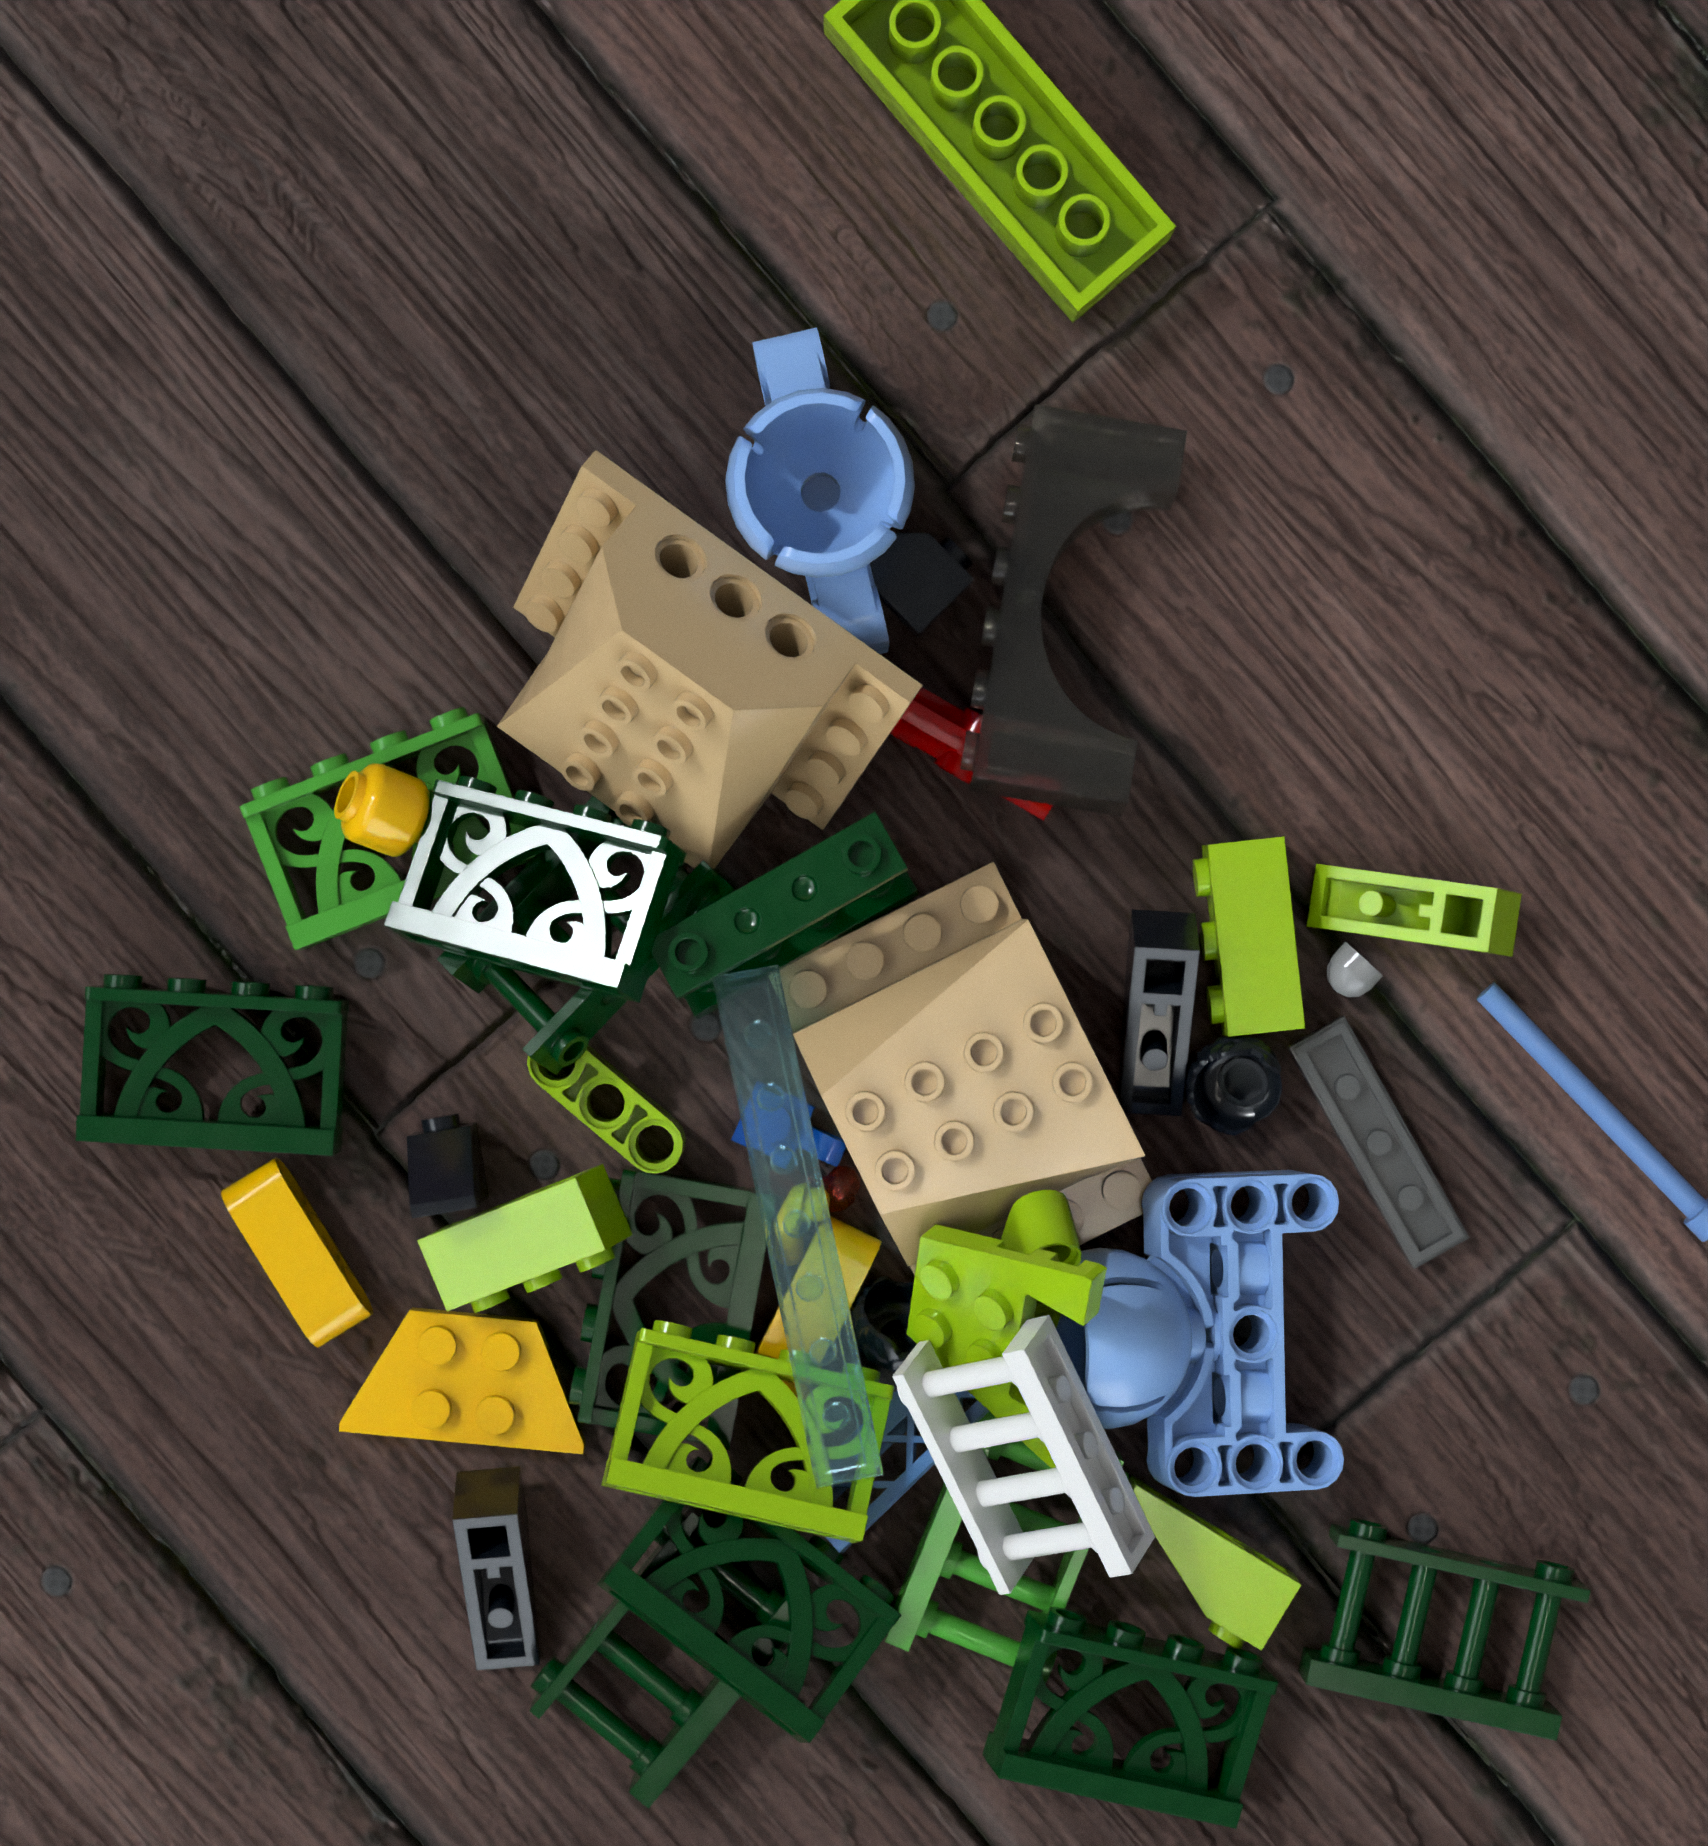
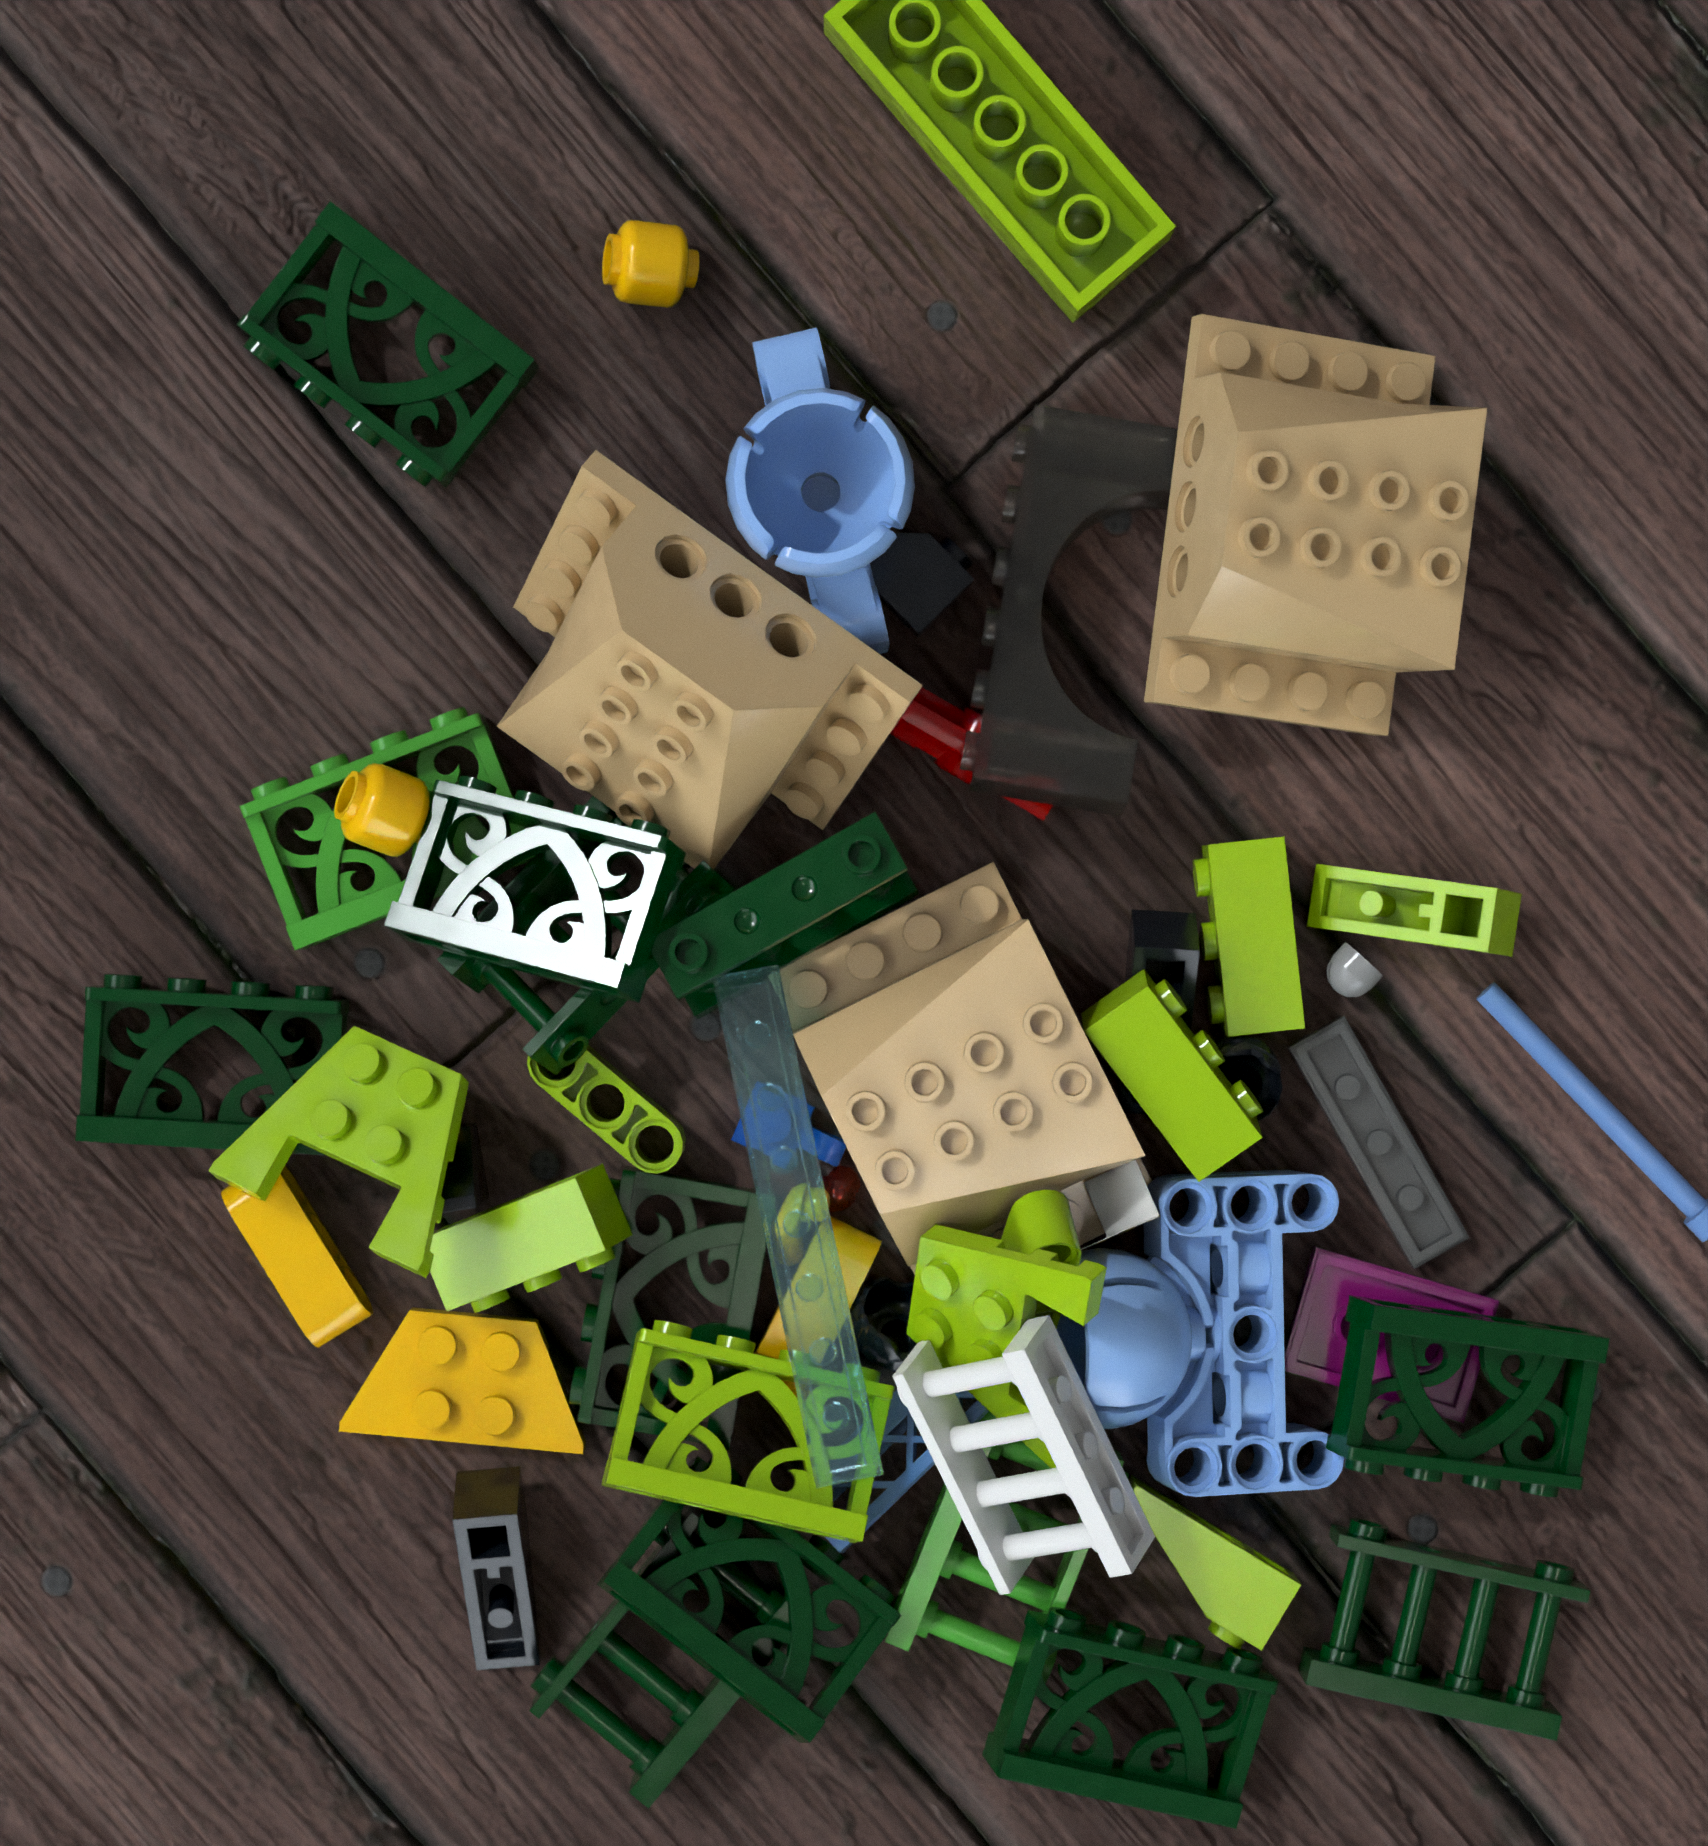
none -> lime wing [208,1026,469,1278]
none -> dark green fence [237,201,540,488]
none -> yellow head [602,220,699,308]
none -> lime brick [1081,969,1263,1182]
none -> white sticker [1081,1160,1160,1250]
none -> tan wedge [1144,314,1487,736]
none -> magenta tile [1284,1246,1499,1423]
none -> dark green fence [1326,1295,1610,1497]

